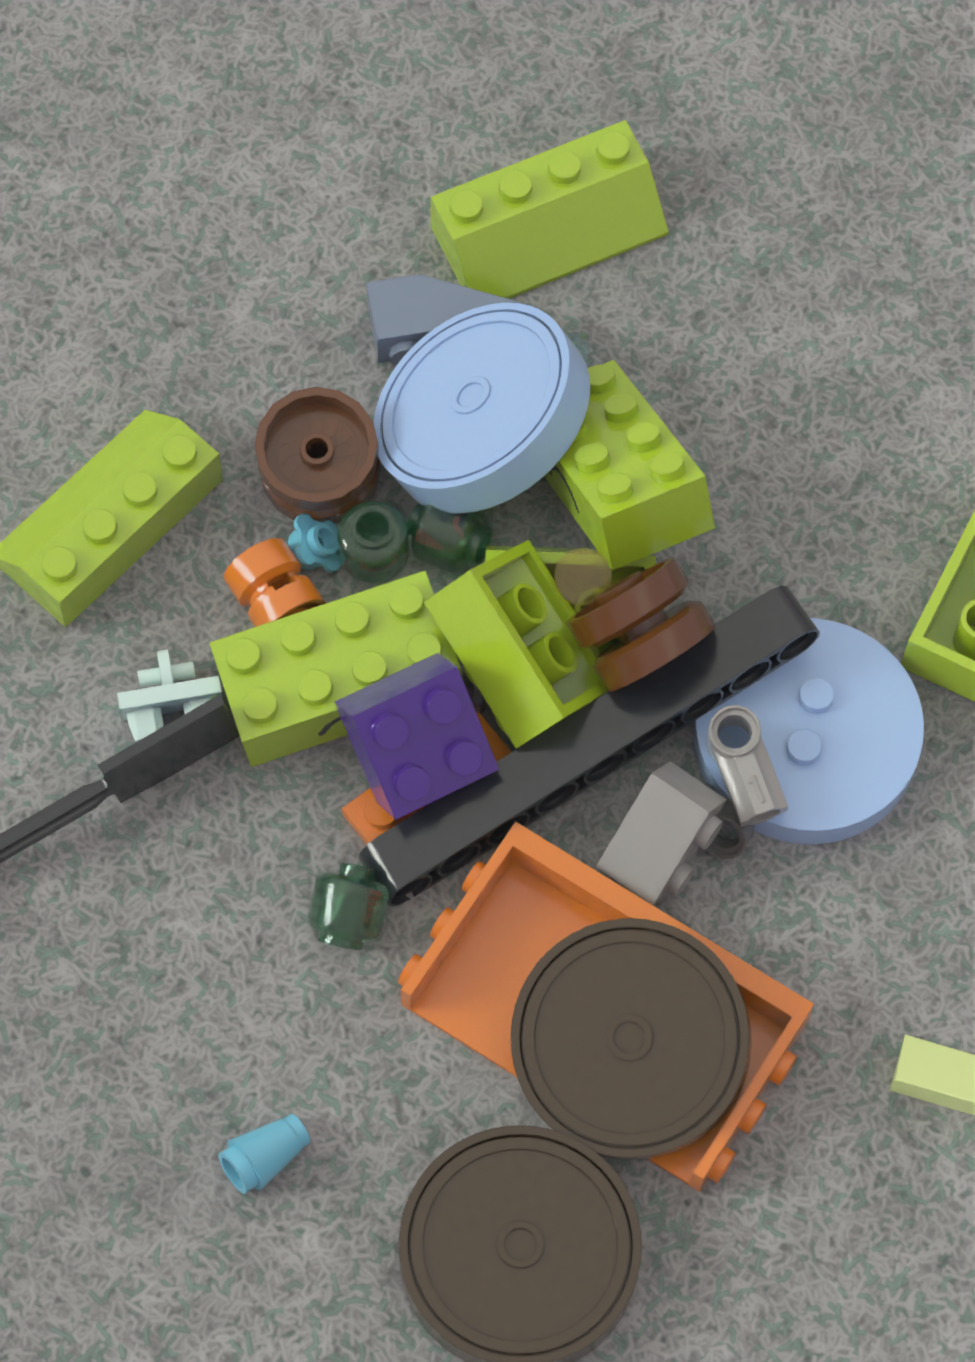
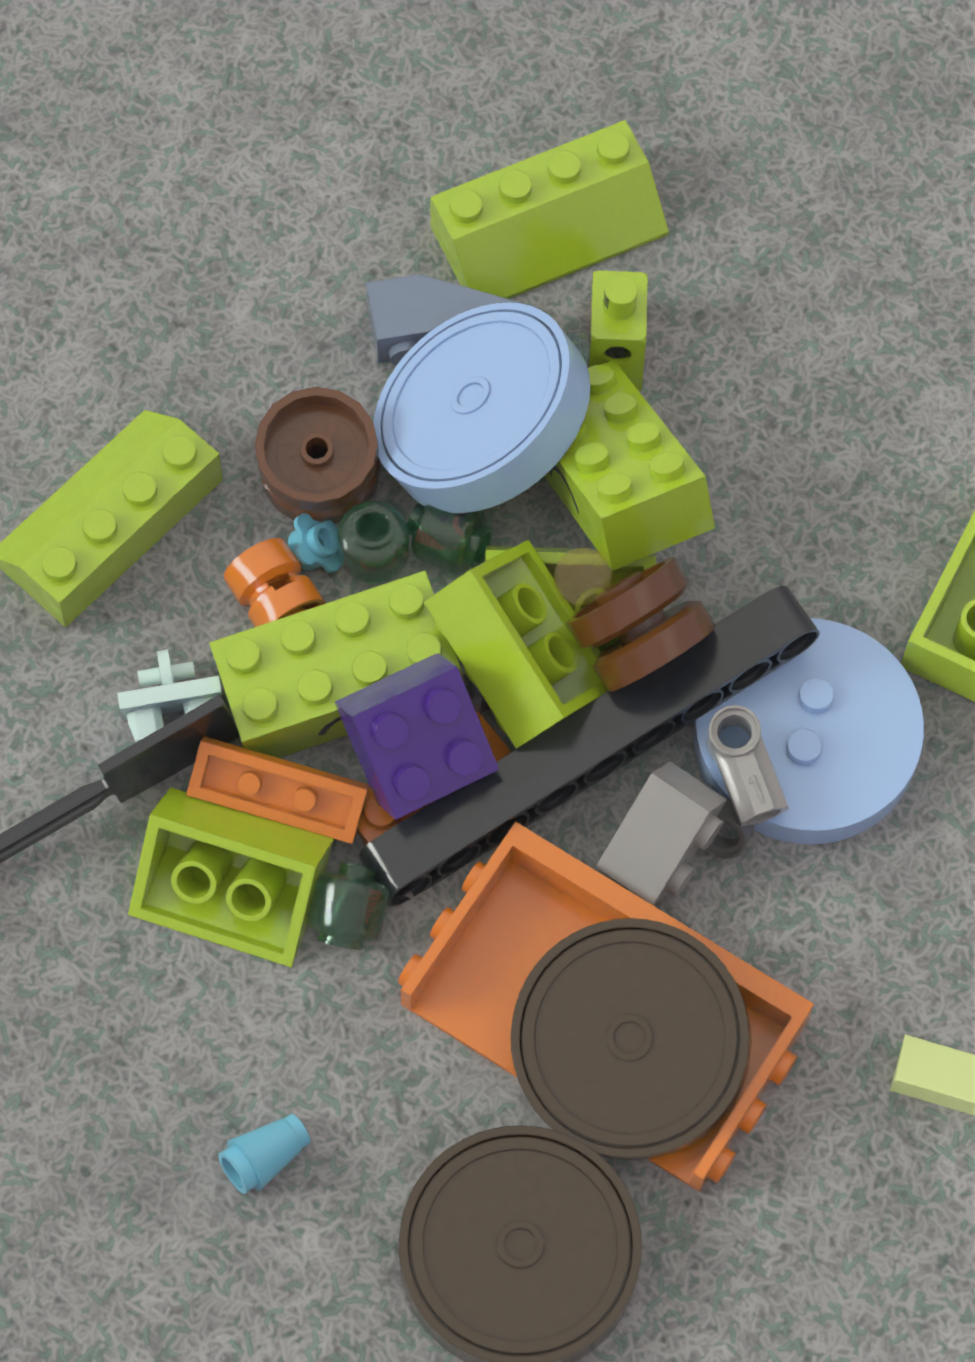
none -> lime slope [128,787,334,968]
none -> orange plate [186,736,370,844]
none -> lime torso [588,270,648,391]

